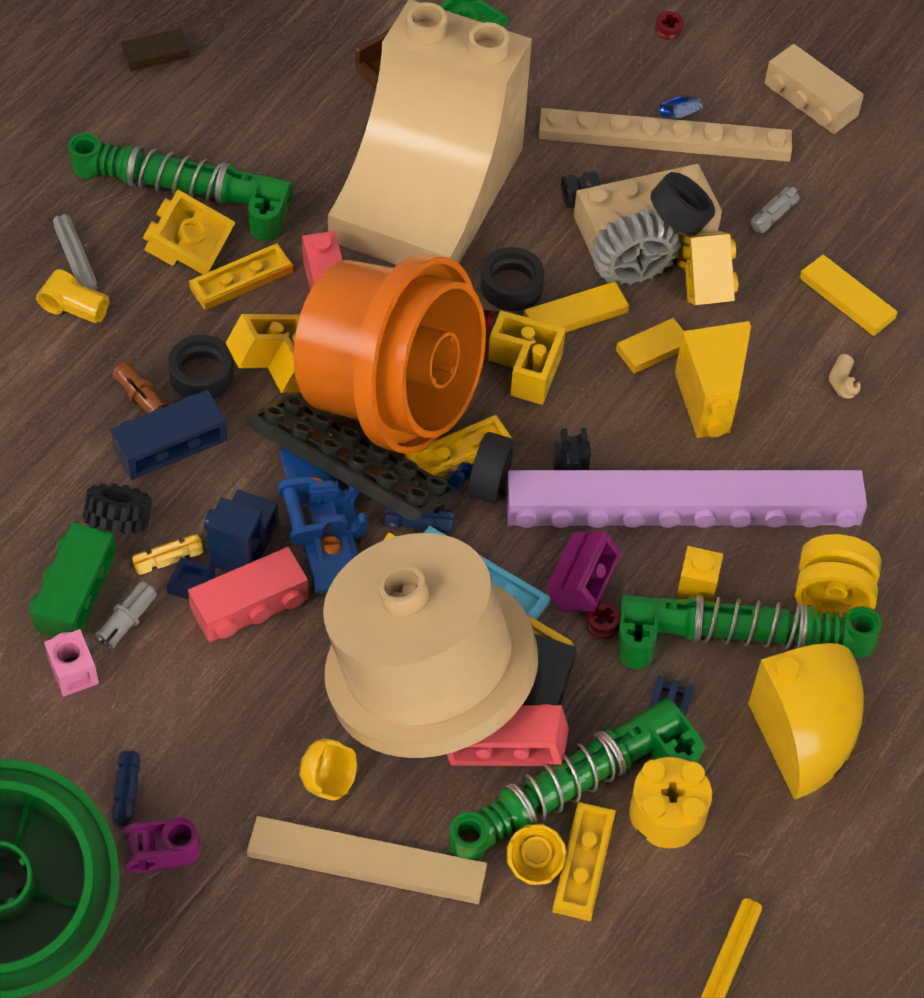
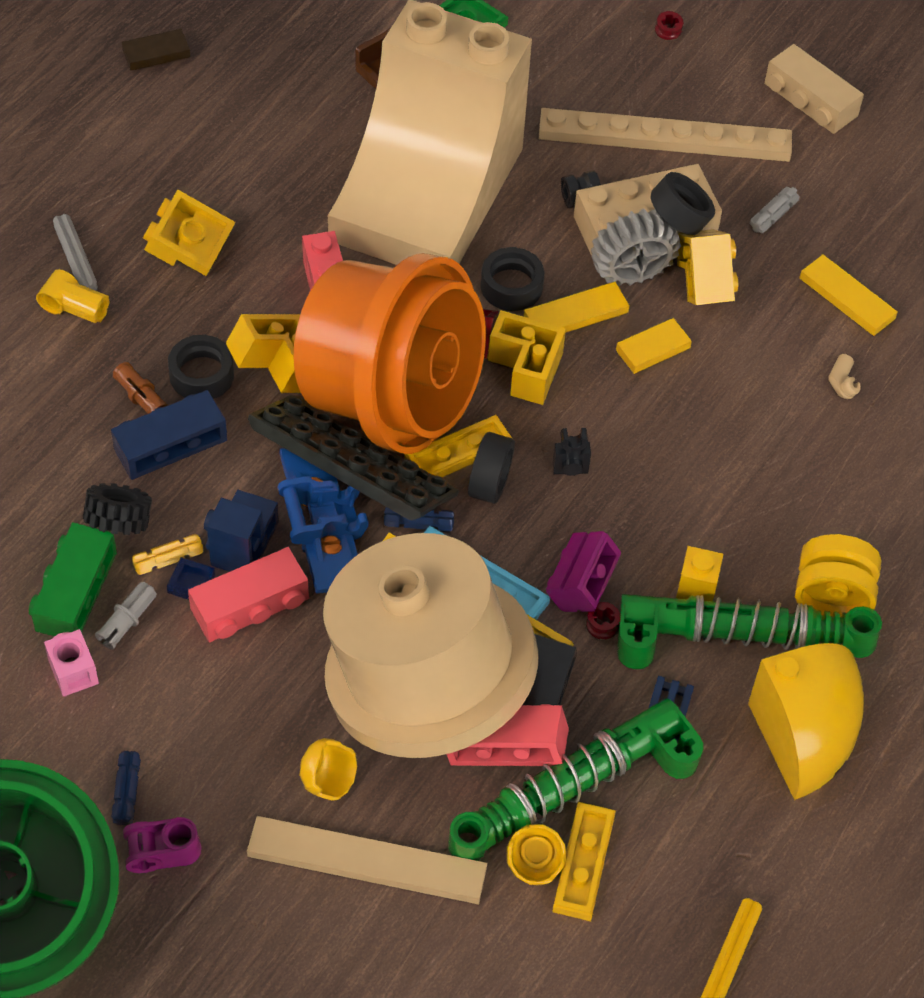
green piece [68,133,294,241] -> none
yellow tile [189,243,294,311] -> none
clear blue arm [442,462,473,491] -> none
lavender brick [506,470,867,528] -> none
yellow brick [629,757,712,848] -> none
clear blue tile [658,95,702,119] -> none
yellow slope [675,321,751,438] -> none

